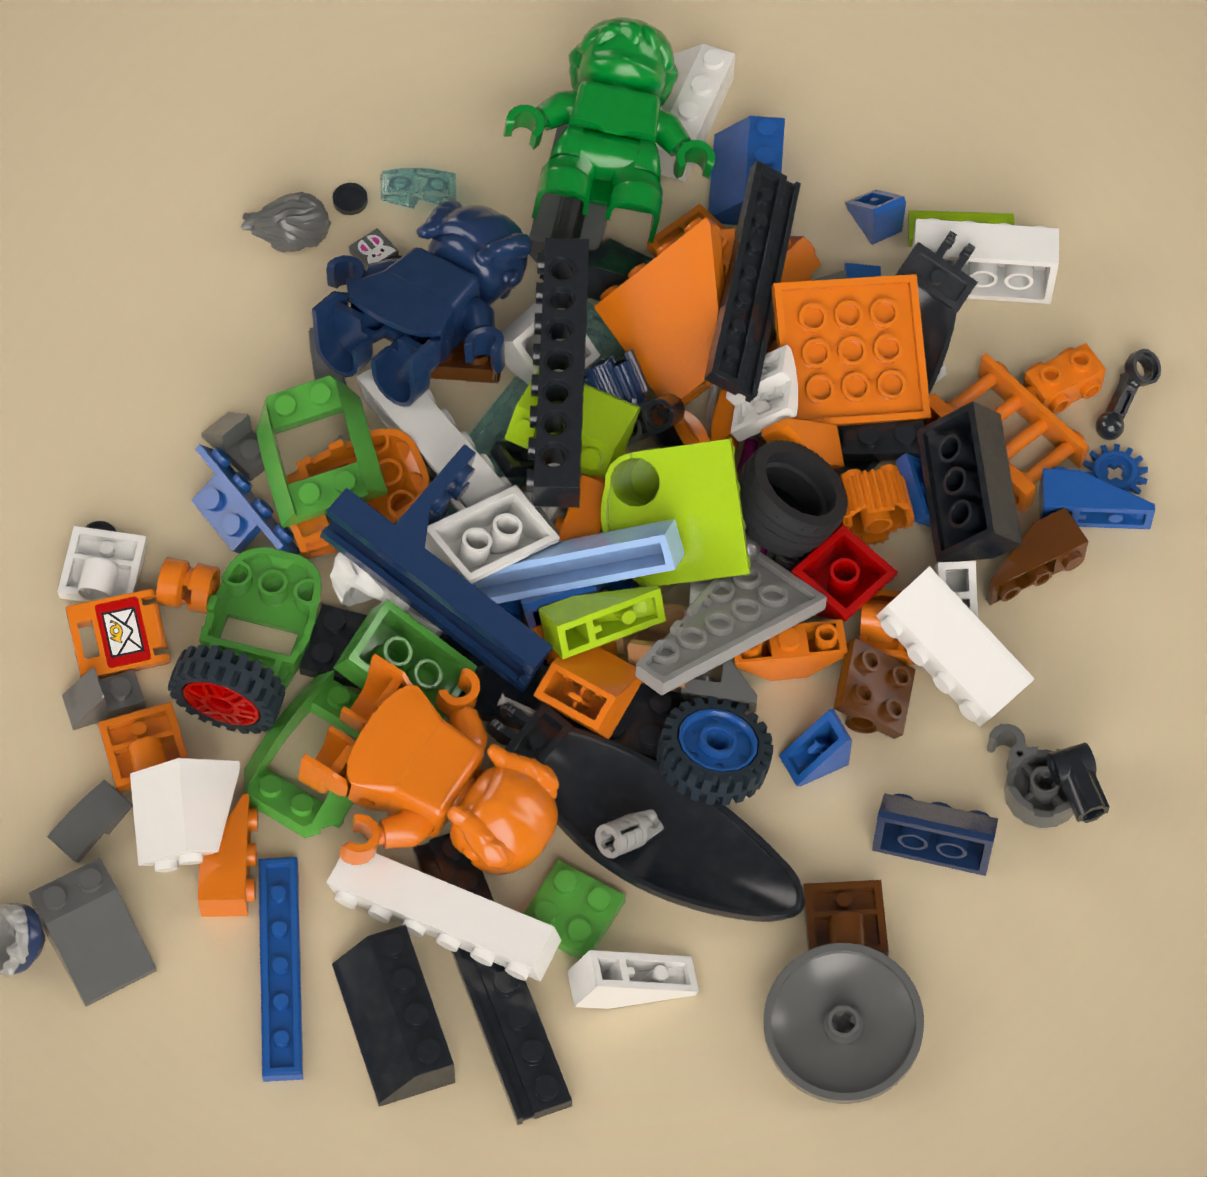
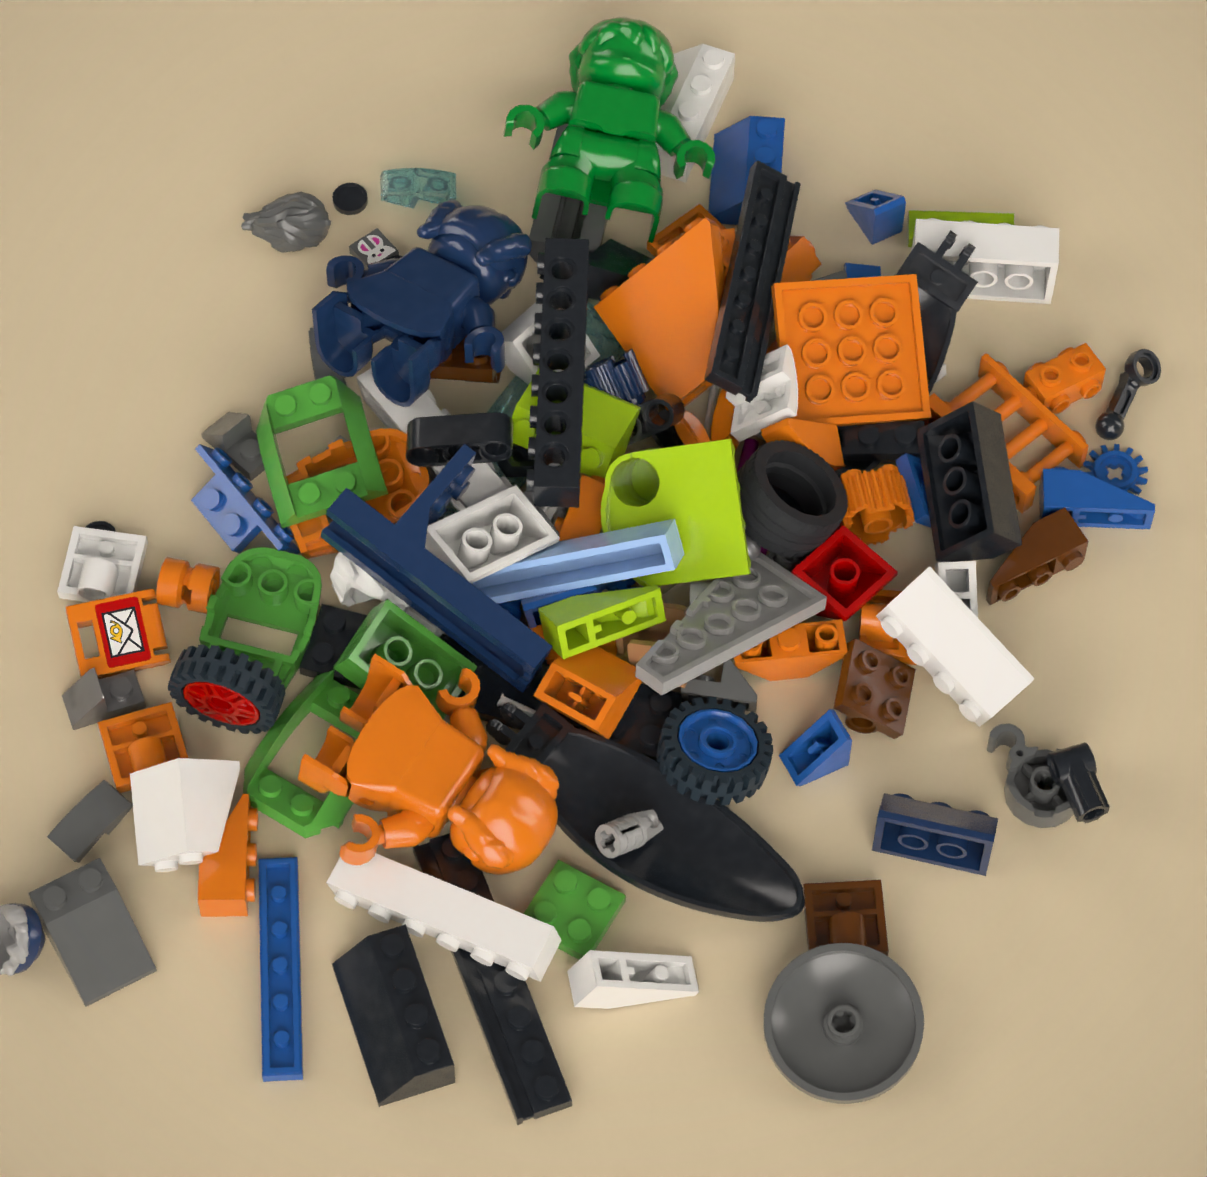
none -> black beam [406,412,514,467]

